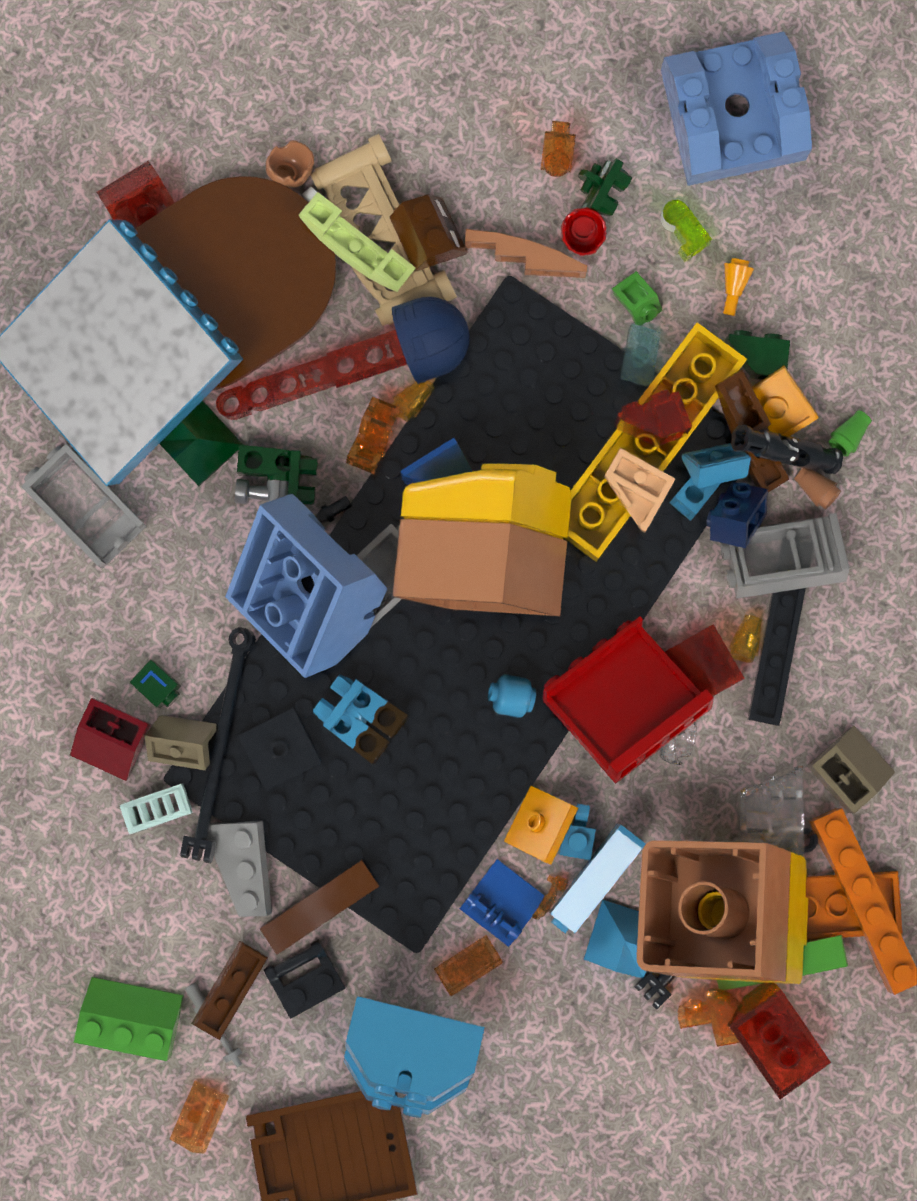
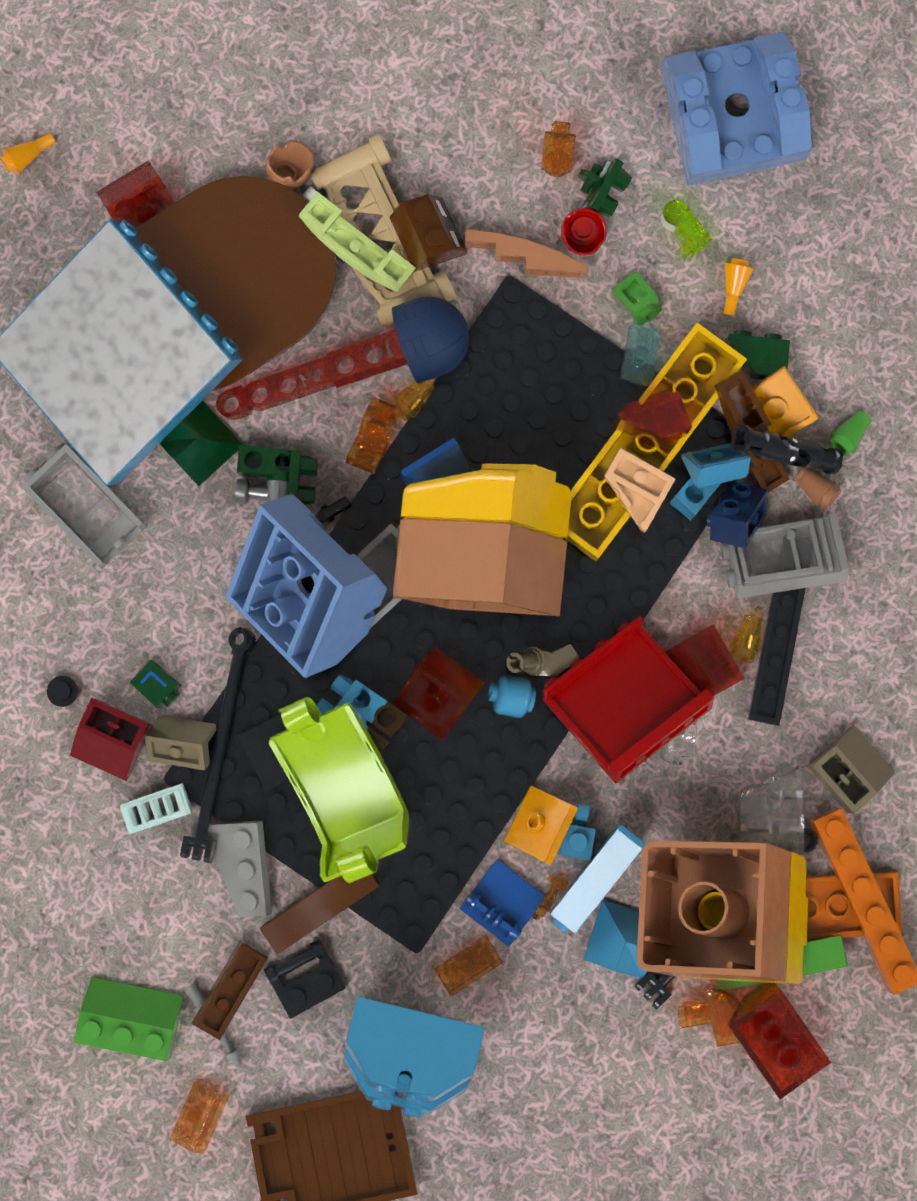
none -> light orange cone [0,133,56,176]
none -> black plate [47,676,78,707]
none -> lime panel [269,697,409,883]
none -> clear red slope [393,646,485,741]
none -> dark tan arm [506,642,581,676]

